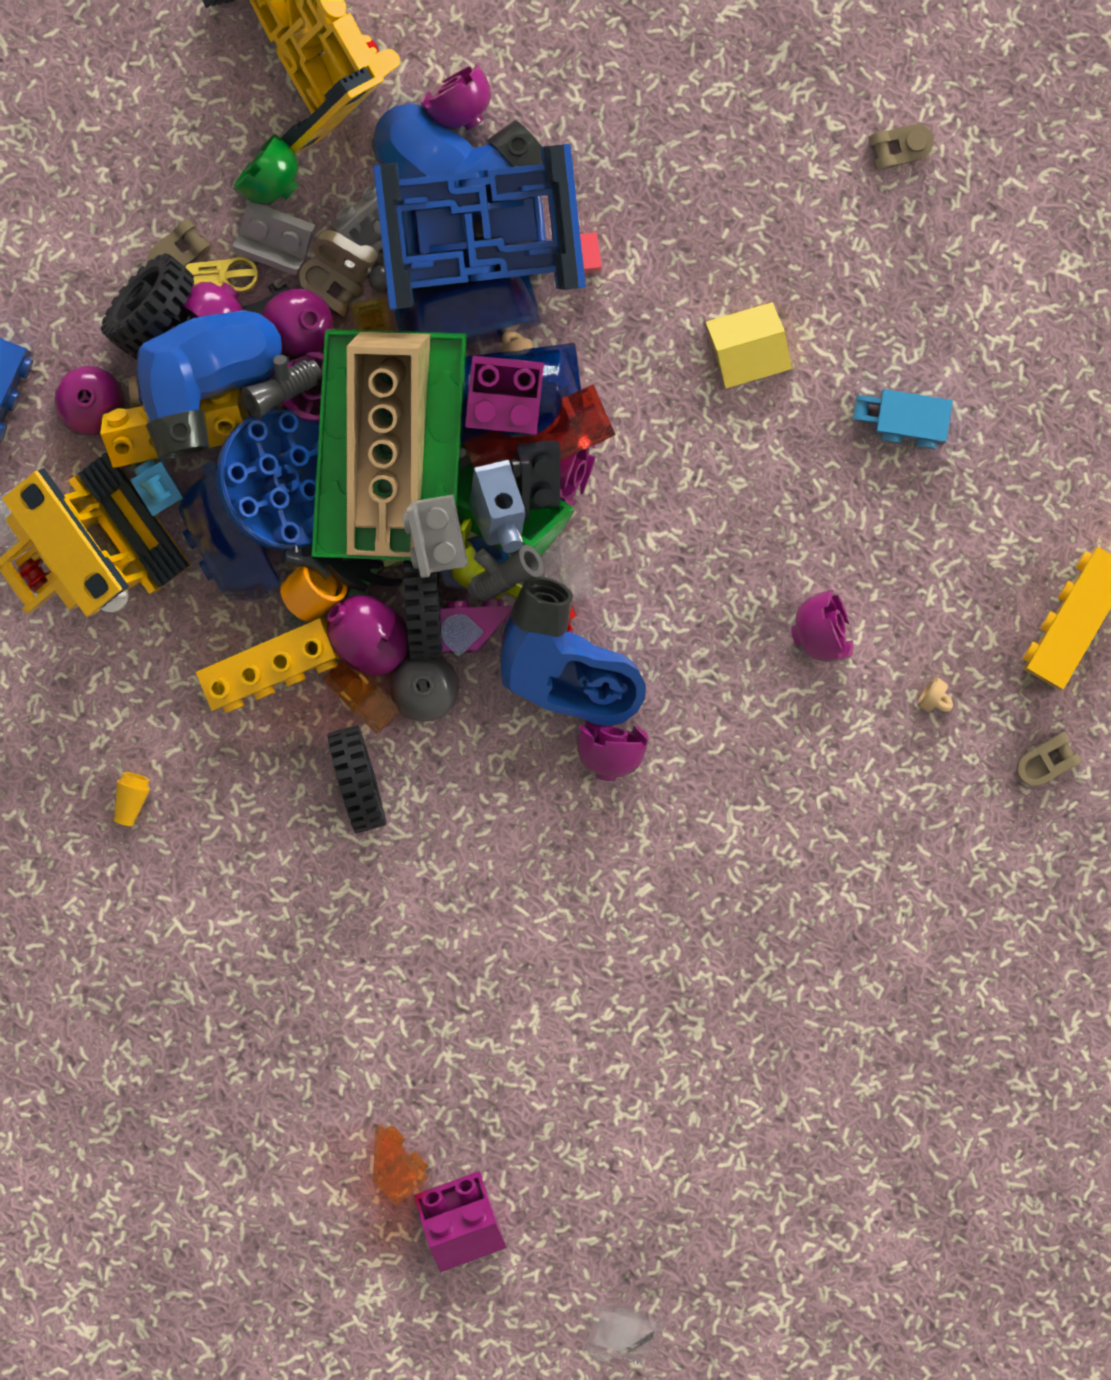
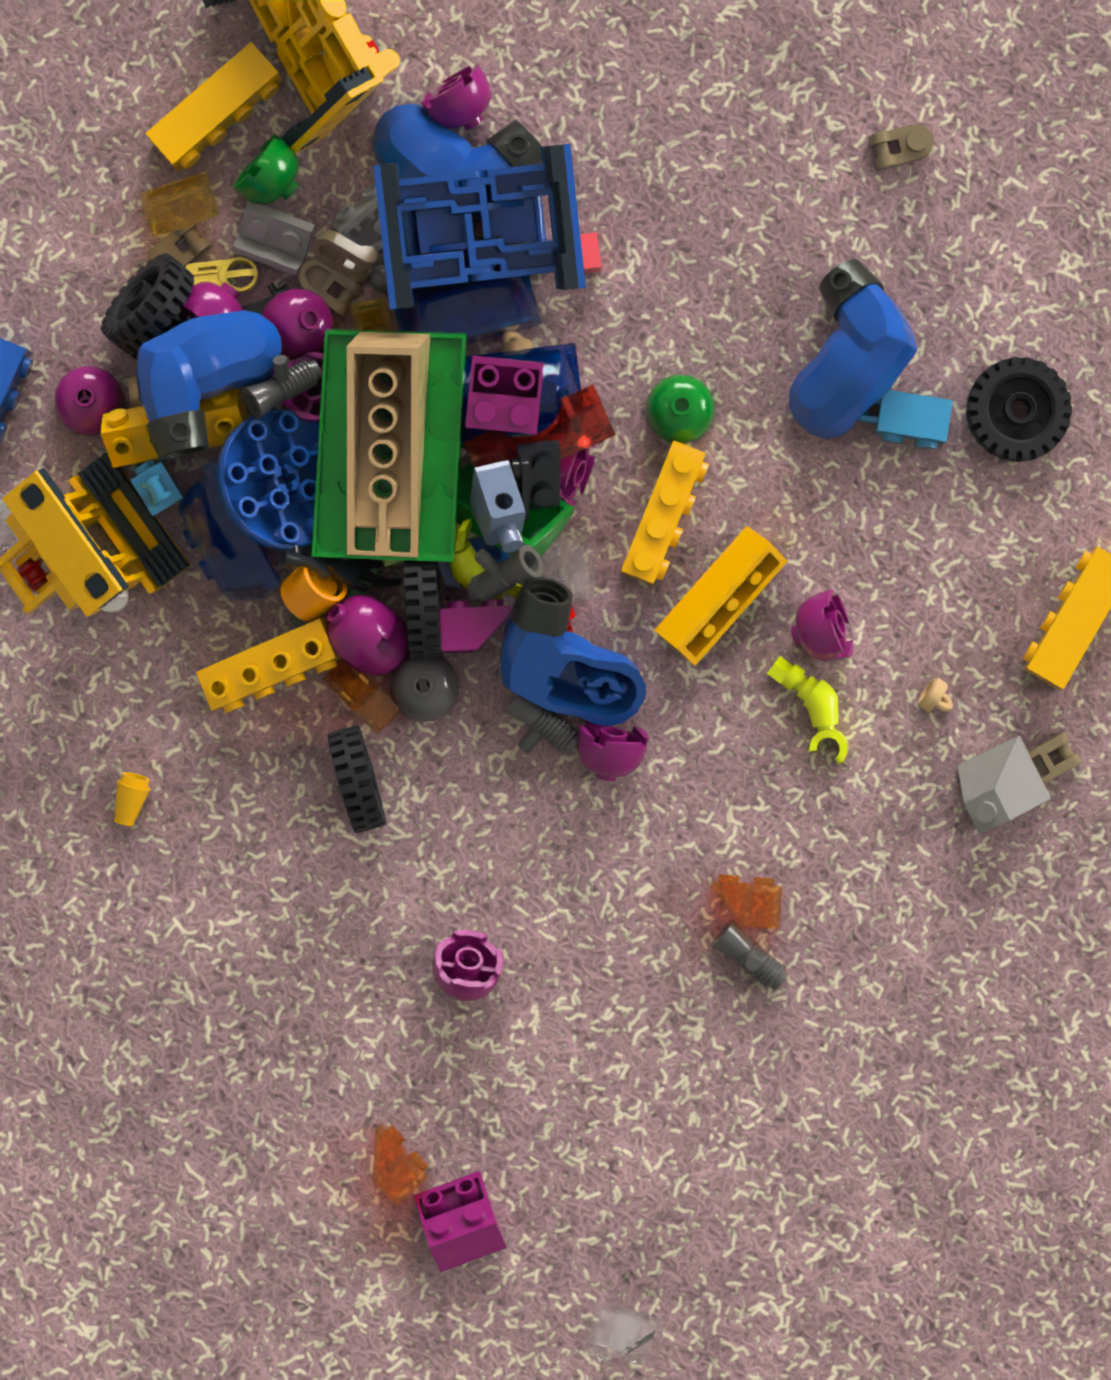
light grey bracket [403,494,468,578] -> none
clear light blue tile [441,614,484,657] -> none
light yellow slope [706,302,792,389] -> none
none -> clear yellow bracket [141,171,219,236]
none -> yellow brick [145,42,282,172]
none -> magenta cylinder [432,930,504,1002]
none -> dark grey piece [504,694,578,754]
none -> yellow brick [620,440,709,586]
none -> green cylinder [646,374,715,444]
none -> yellow brick [654,526,788,666]
none -> clear orange slope [710,874,782,929]
none -> dark grey piece [711,919,788,990]
none -> neon yellow piece [767,656,849,765]
none -> blue piece [789,259,917,439]
none -> light grey slope [957,735,1051,835]
none -> black wheel [966,357,1072,462]

